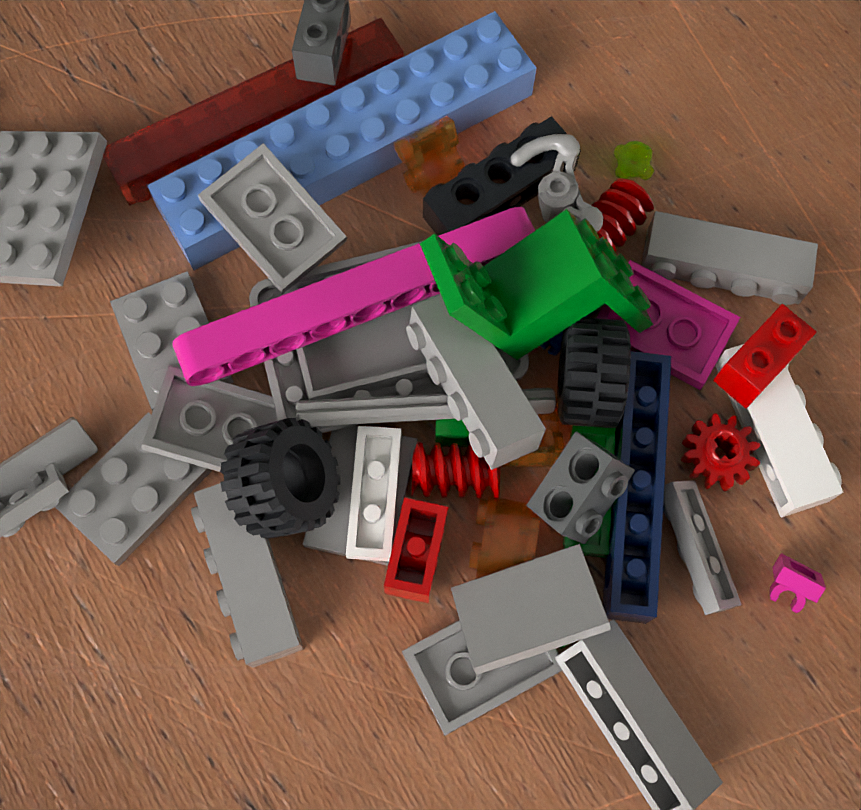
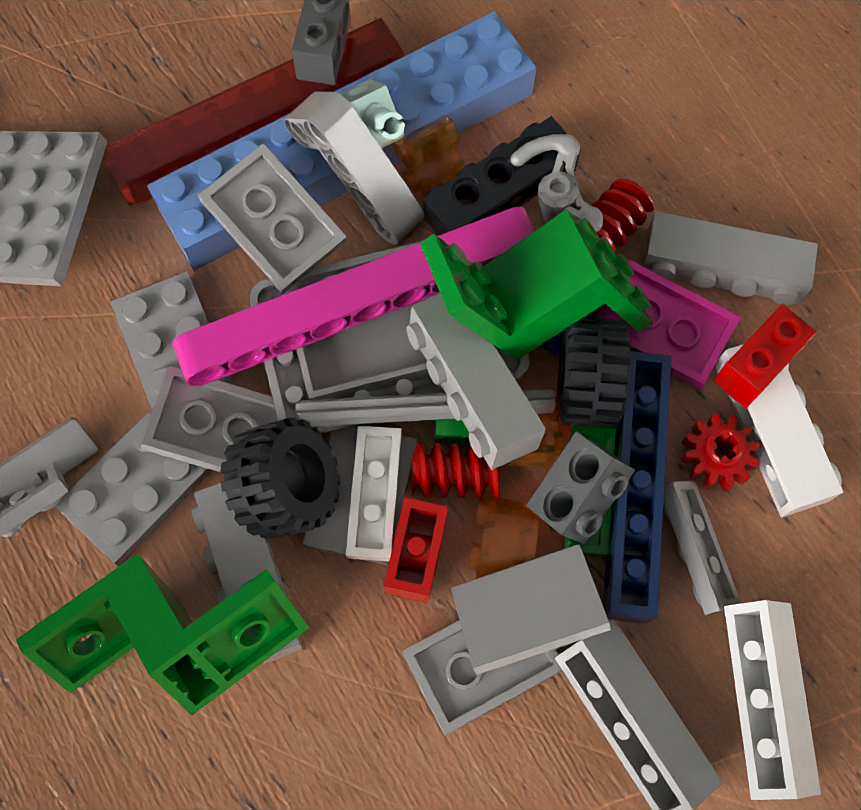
clear neon green plate [613,141,654,180] -> none
dark pink tile [769,553,826,613] -> none
none -> green bracket [16,554,309,715]
none -> light grey beam [284,92,425,245]
none -> light aqua bracket [340,79,405,148]
none -> white brick [724,600,821,800]

